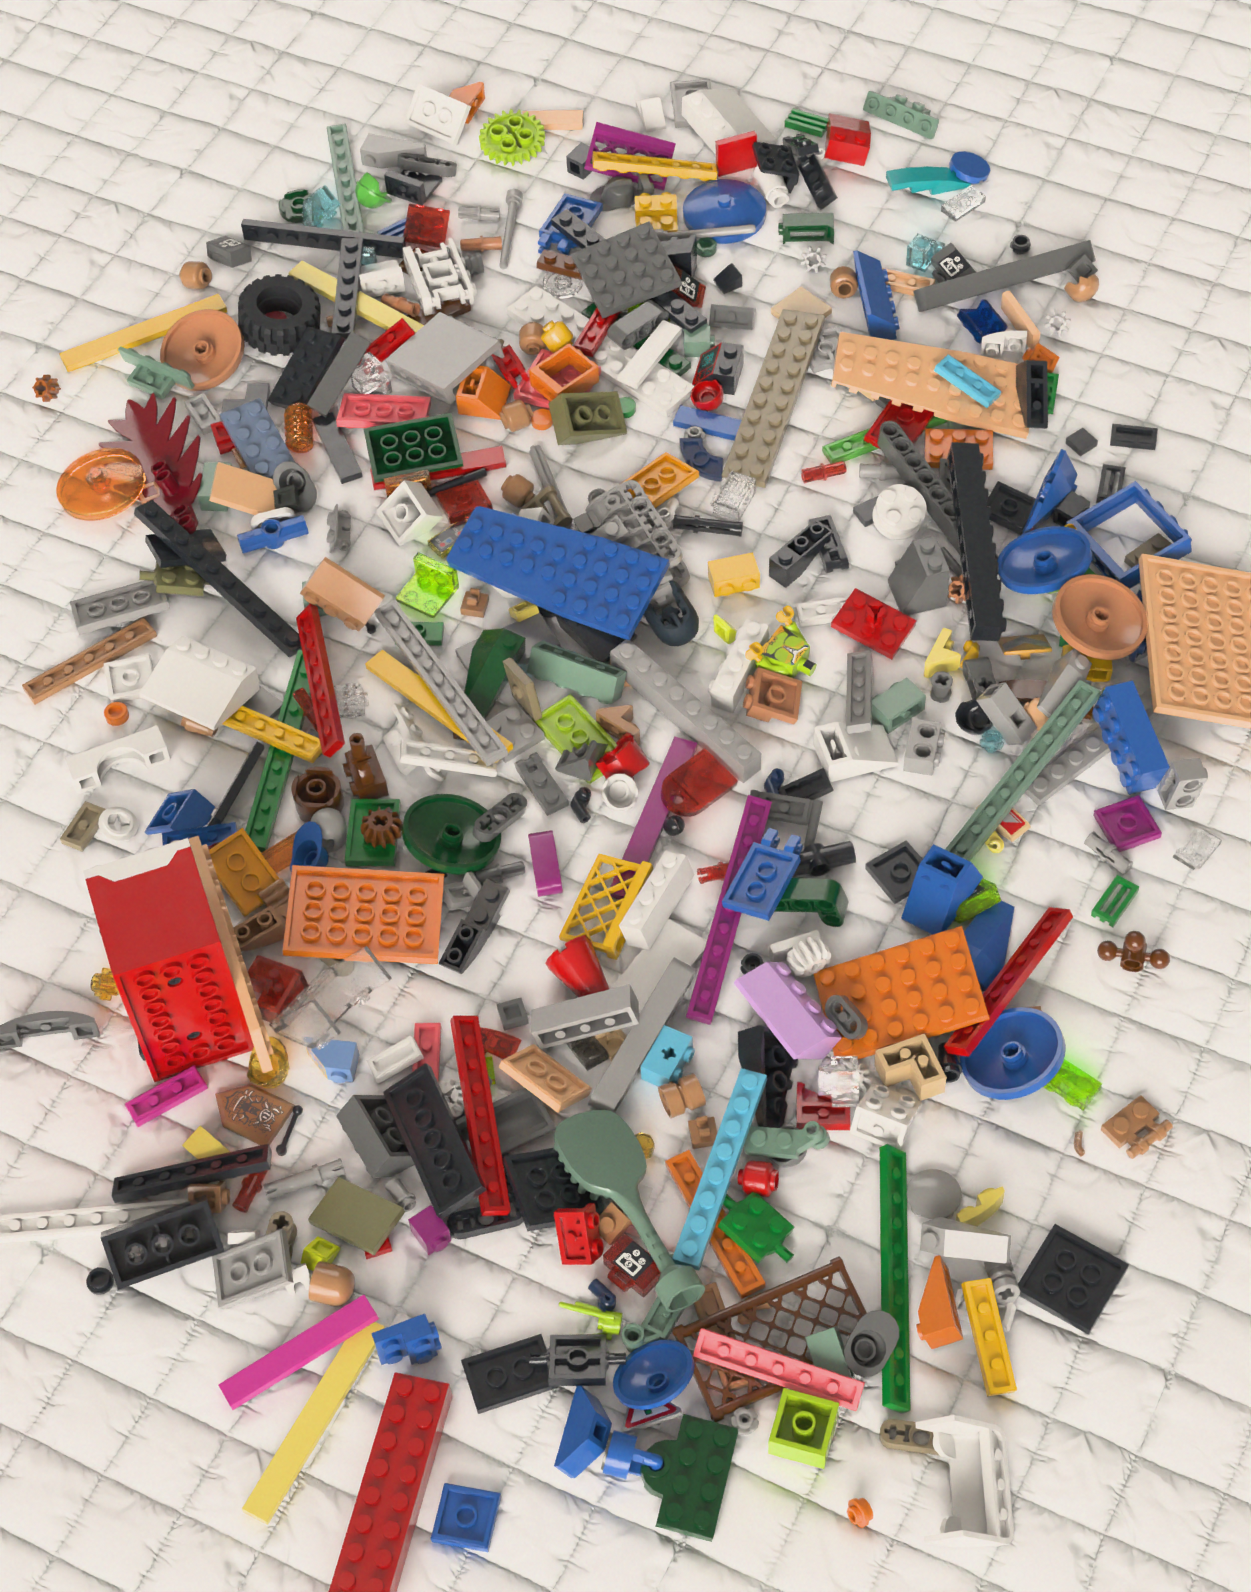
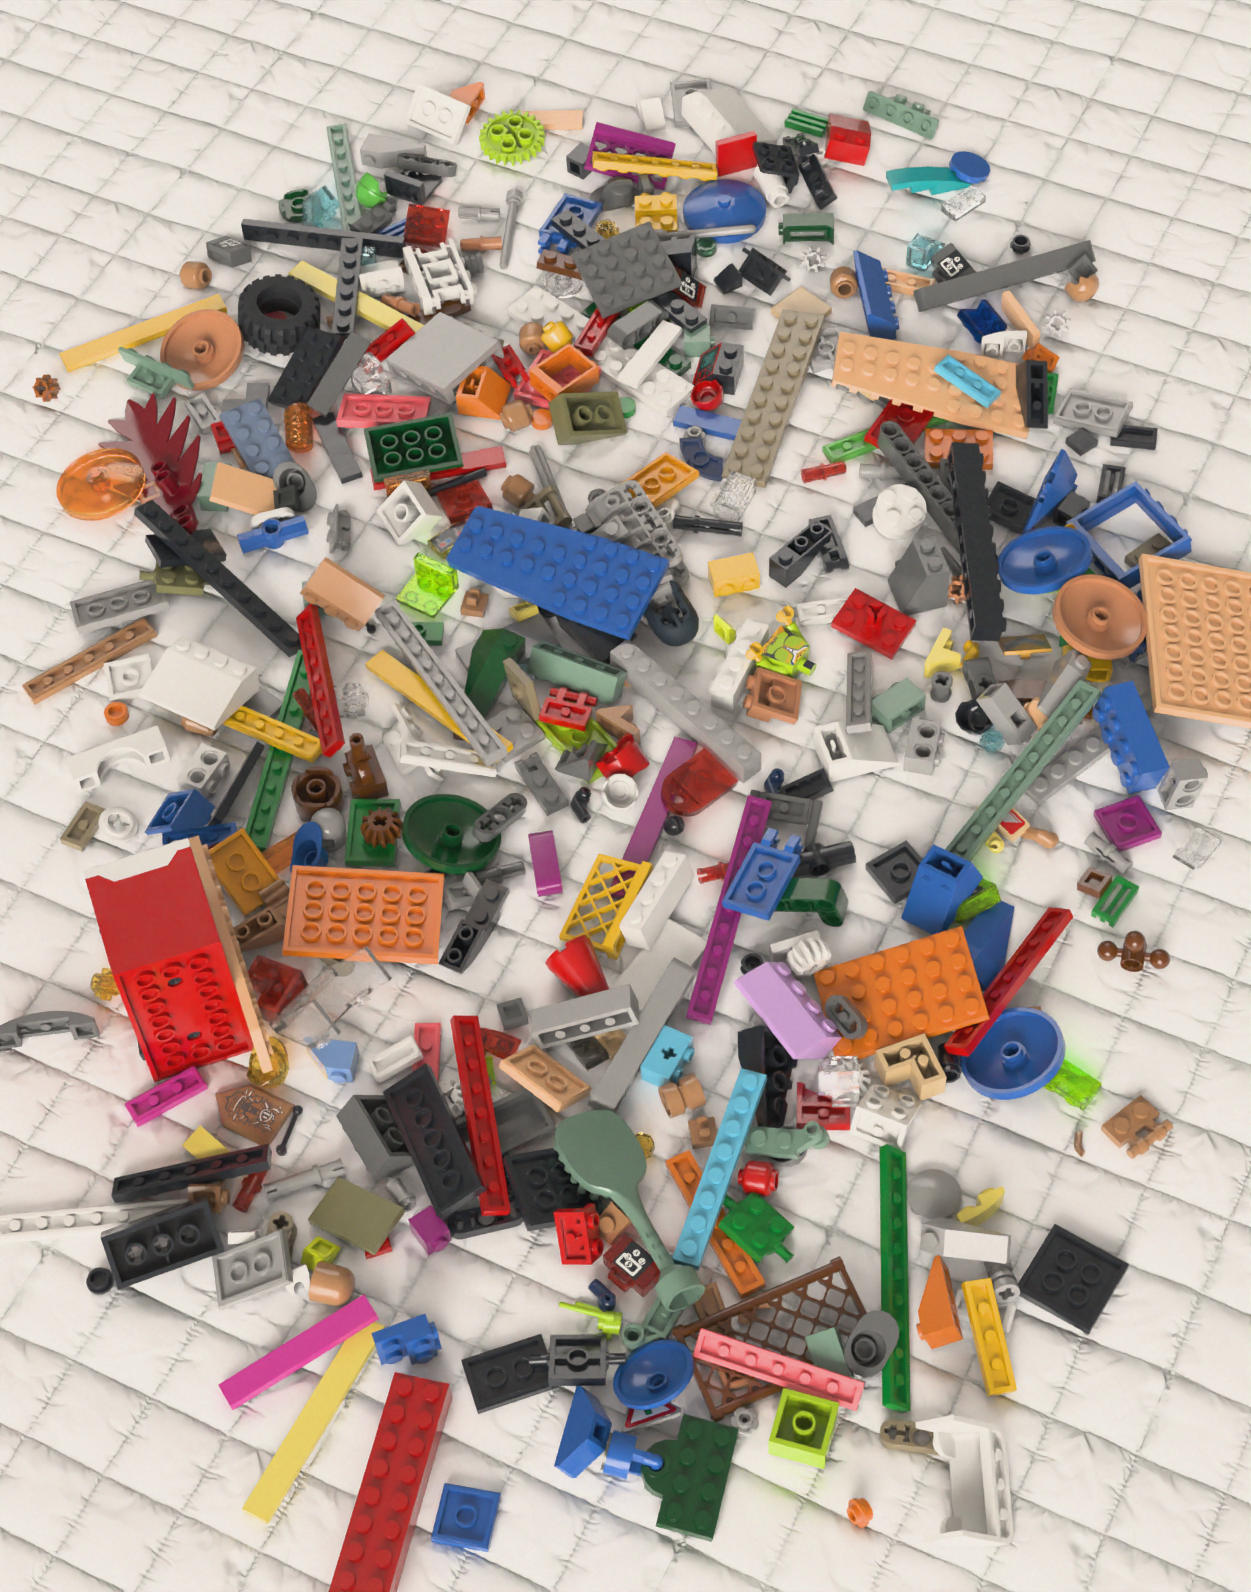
none -> white brick [176,743,231,799]
none -> dark grey hinge [350,198,398,234]
none -> plate [539,687,598,732]
none -> clear yellow gear [594,219,619,239]
none -> black bracket [739,247,791,296]
none -> medium nougat arm [1021,827,1059,849]
none -> light grey tile [1053,388,1133,438]
none -> plate [1077,866,1112,899]

